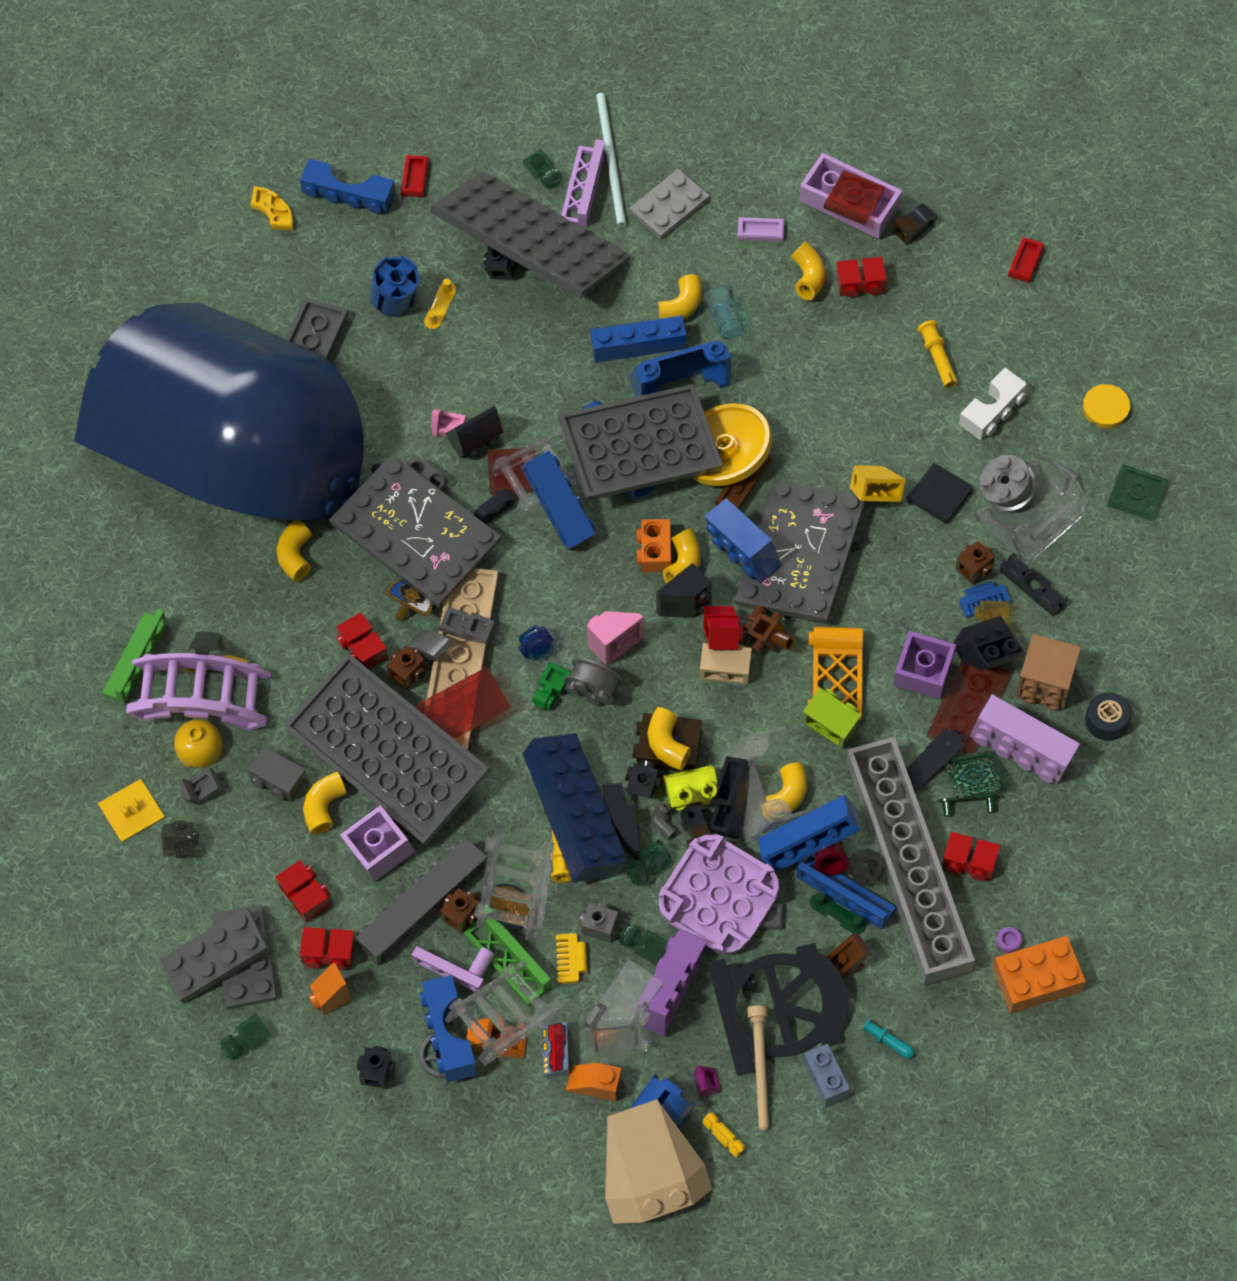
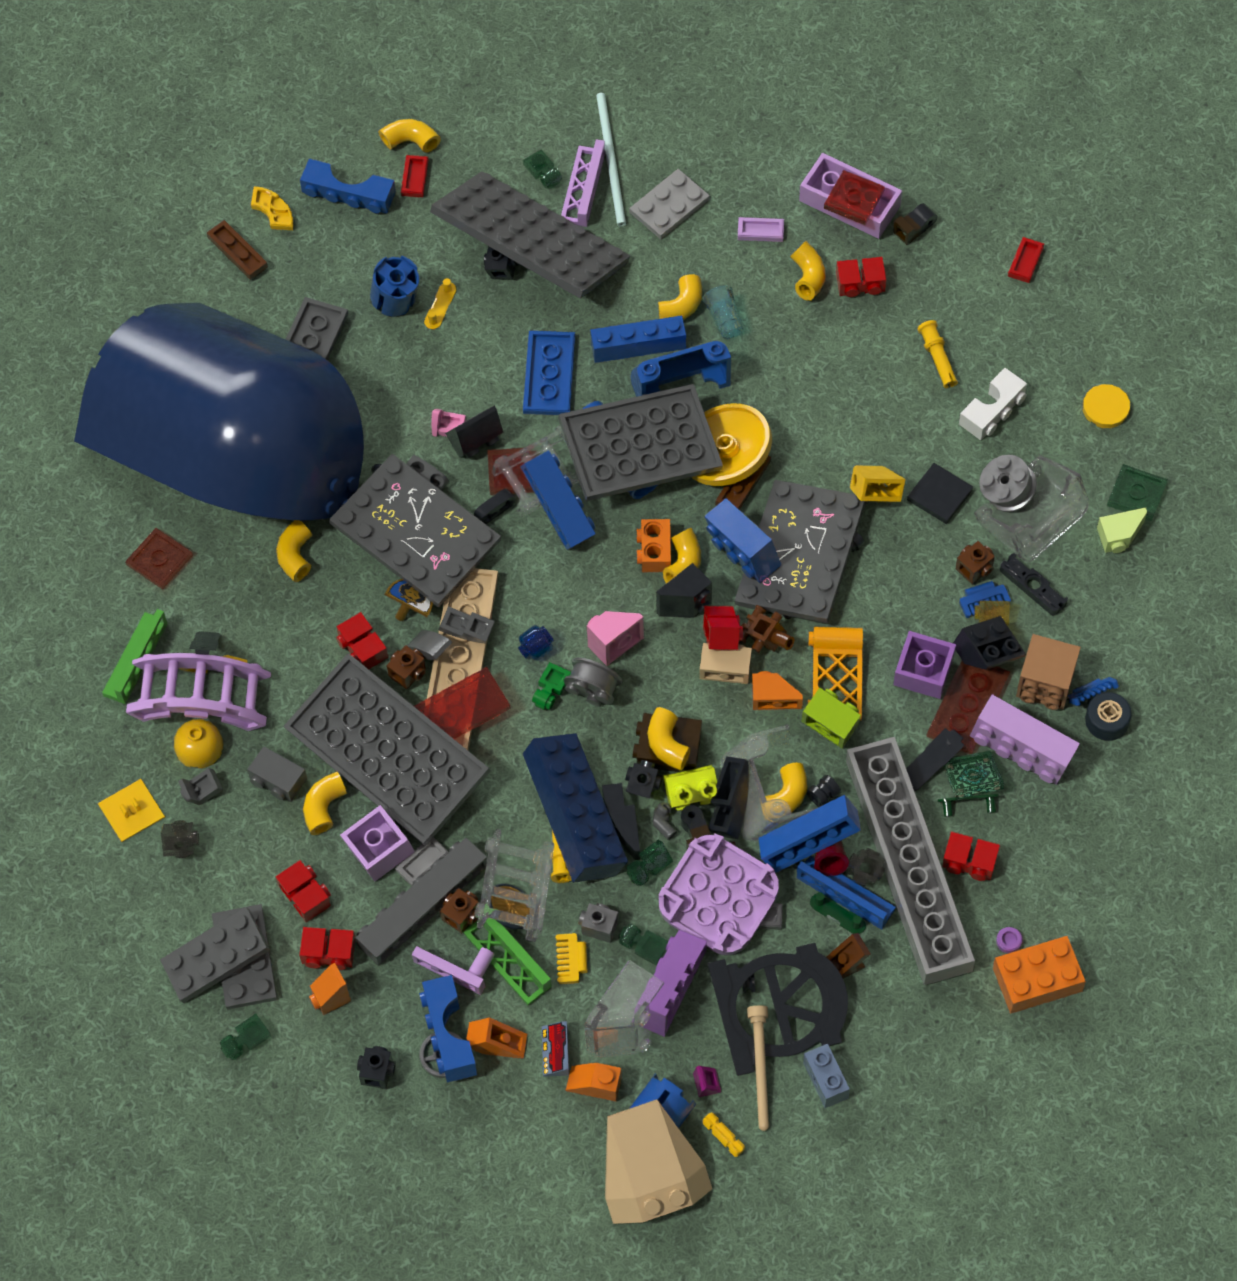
clear fence [445,960,563,1066] -> none
teal piece [862,1019,915,1059] -> none
none -> clear red tile [125,528,193,590]
none -> reddish brown plate [207,220,268,280]
none -> yellow cylinder [378,119,441,153]
none -> light grey tile [395,837,449,886]
none -> blue tile [523,331,575,415]
none -> orange slope [752,671,803,710]
none -> black wheel [807,775,842,808]
none -> blue piece [1067,677,1119,706]
none -> yellowish green slope [1097,508,1147,553]

